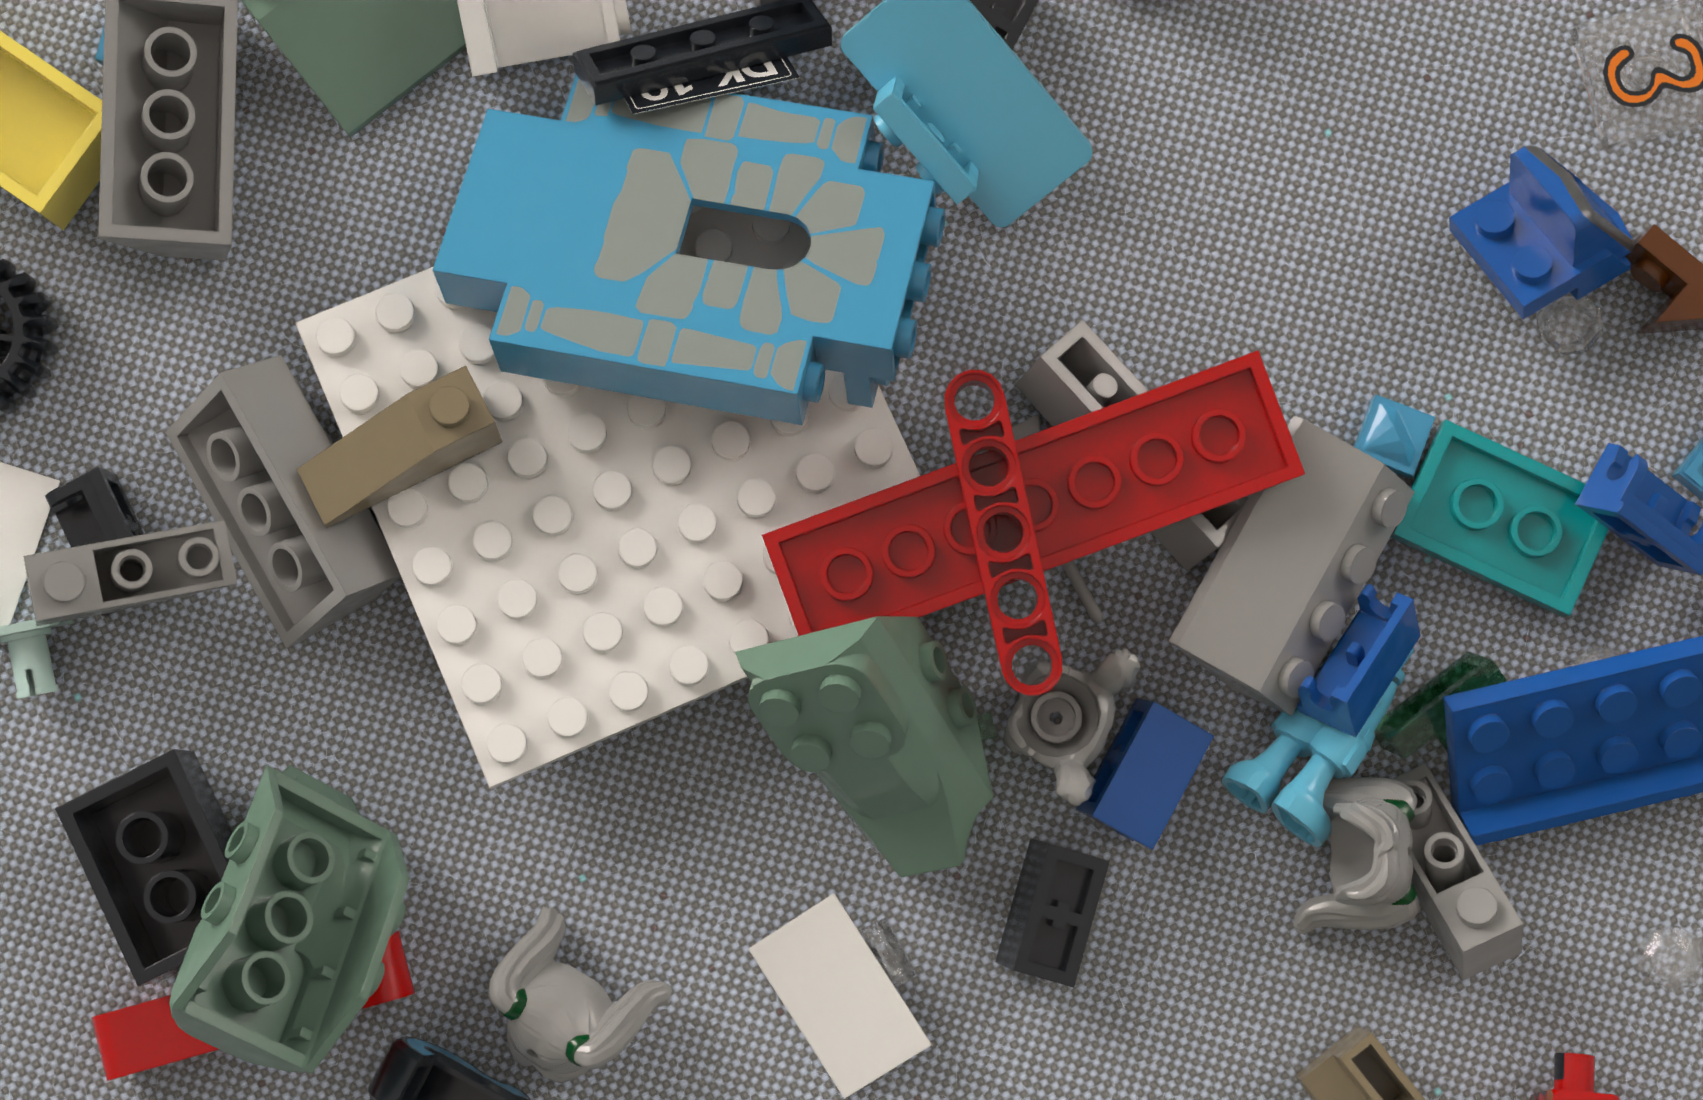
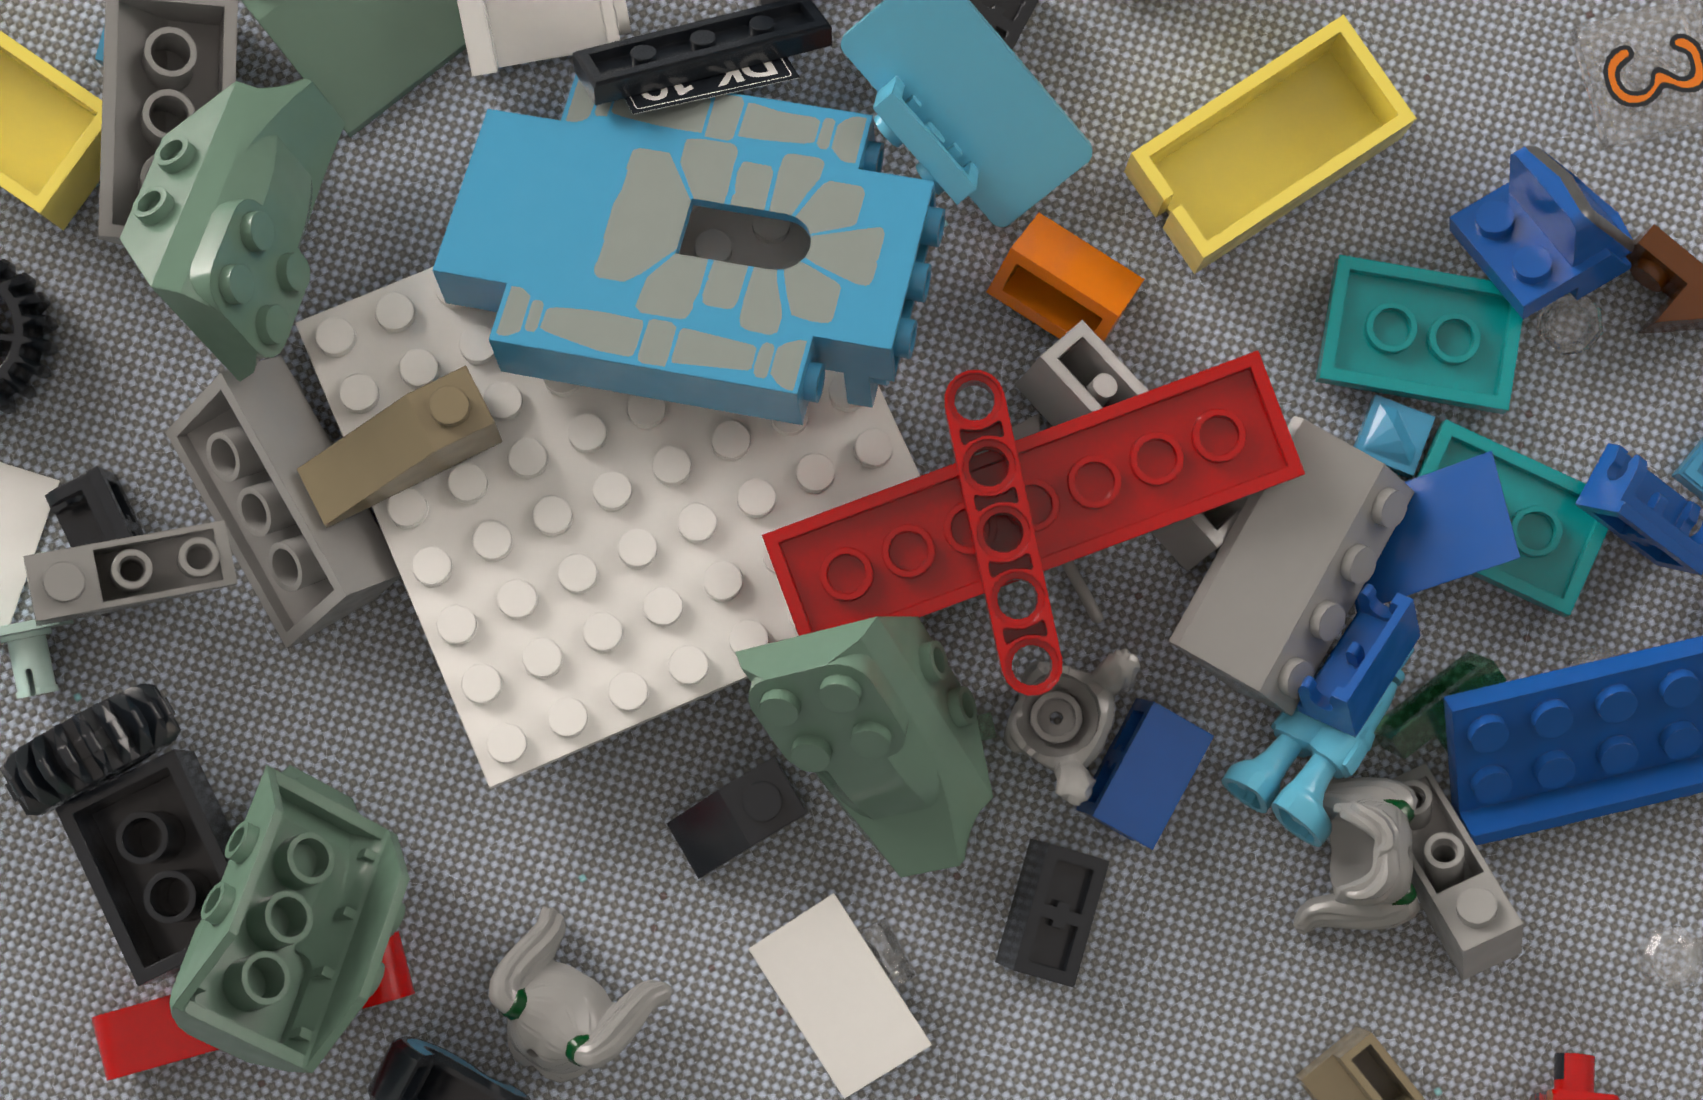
none -> black gear [0,684,181,816]
none -> sand green slope [119,78,345,382]
none -> black slope [666,757,809,879]
none -> orange brick [986,212,1145,342]
none -> light yellow piece [1124,14,1417,274]
none -> teal plate [1315,254,1523,414]
none -> blue sticker [1354,451,1520,612]

